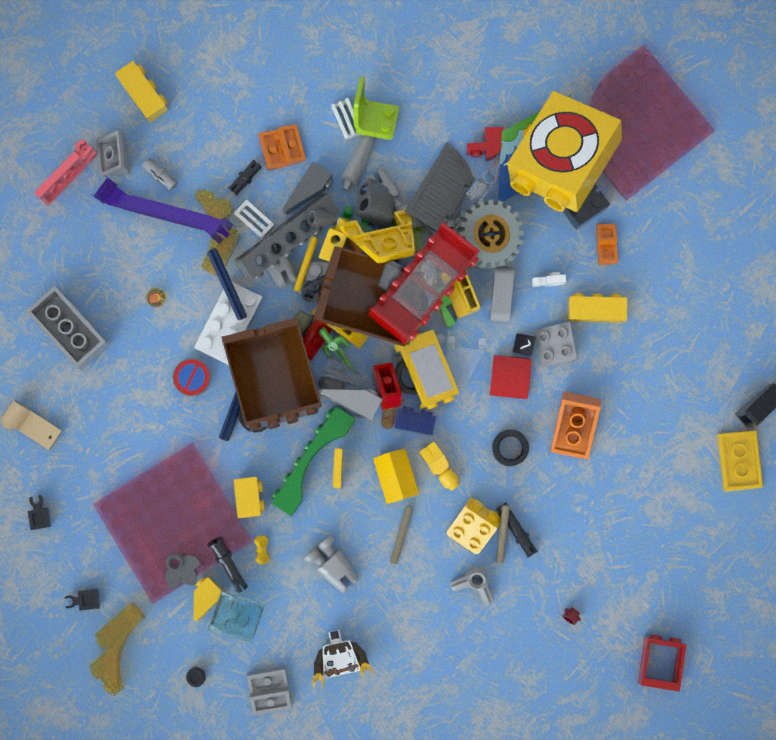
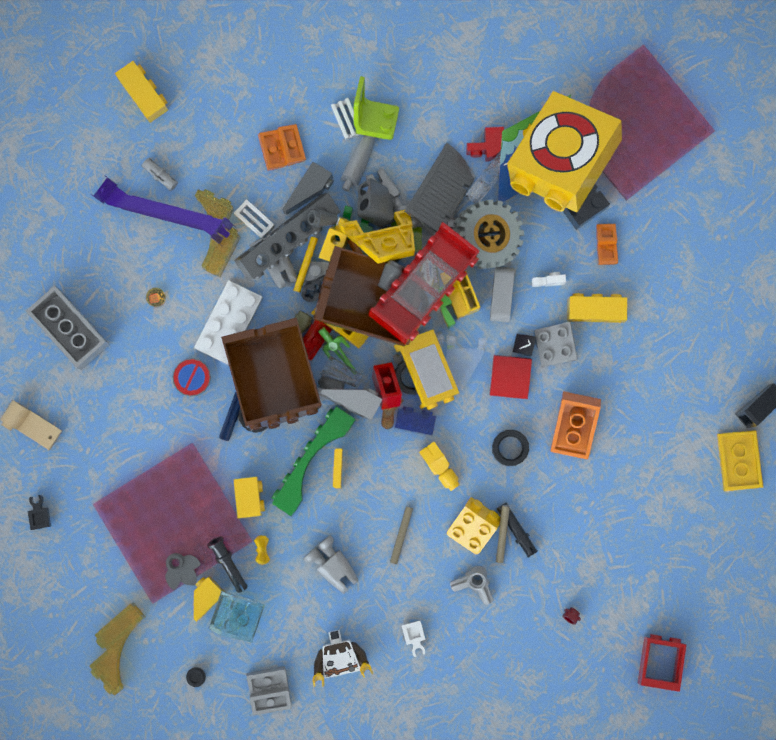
coral tile [34,139,97,206] -> none
black plate [64,589,100,611] -> none
light grey slope [96,130,130,177] -> none
dark blue axle [207,248,247,320] -> none
black pin [228,160,262,196] -> none
yellow piece [373,448,419,504] -> none
none -> white plate [401,620,426,657]

